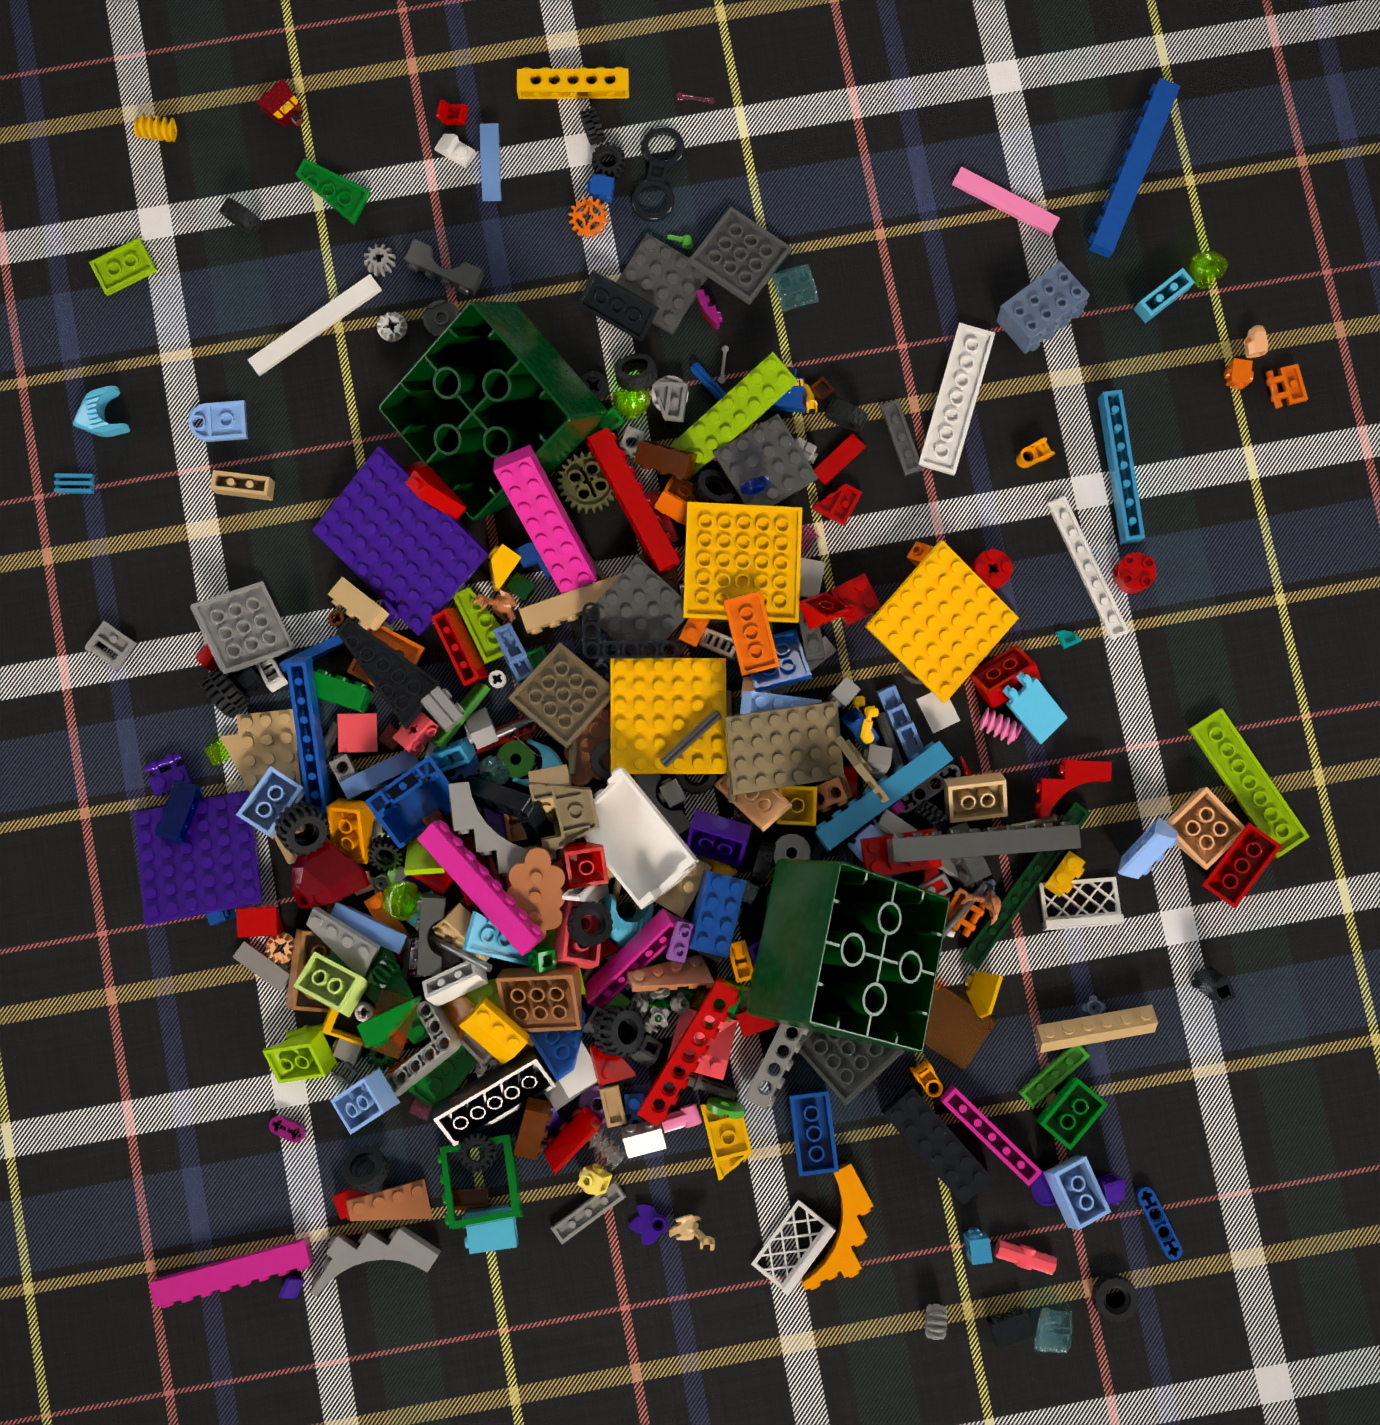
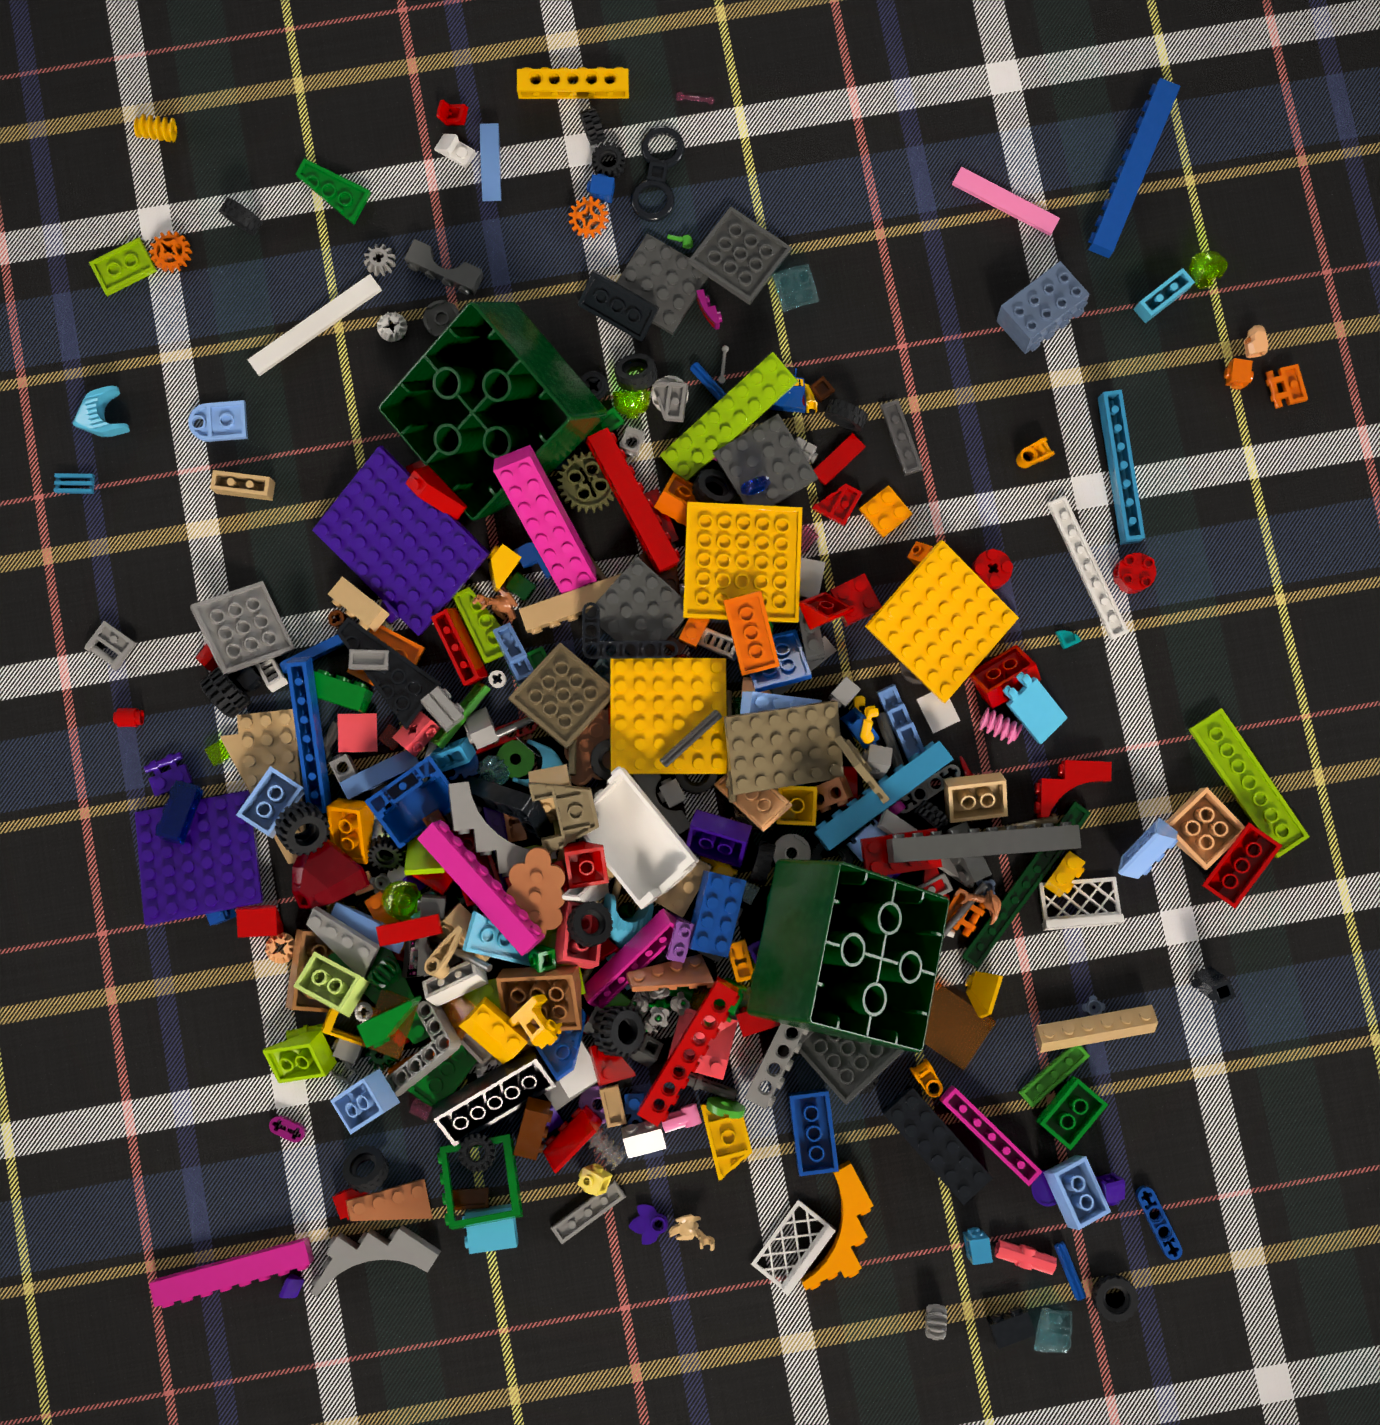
light grey tile [233,941,290,991] -> none
dark red torso [256,78,303,127] -> none
reddish brown brick [634,440,697,480] -> none
white plate [919,323,995,476] -> none
none -> red brick [113,708,144,727]
none -> orange gear [149,231,192,273]
none -> light grey tile [349,649,389,670]
none -> red slope [376,914,443,946]
none -> tan piece [424,926,463,979]
none -> yellow tile [508,994,562,1049]
none -> light orange plate [859,485,912,539]
none -> blue axle [1054,1242,1086,1301]

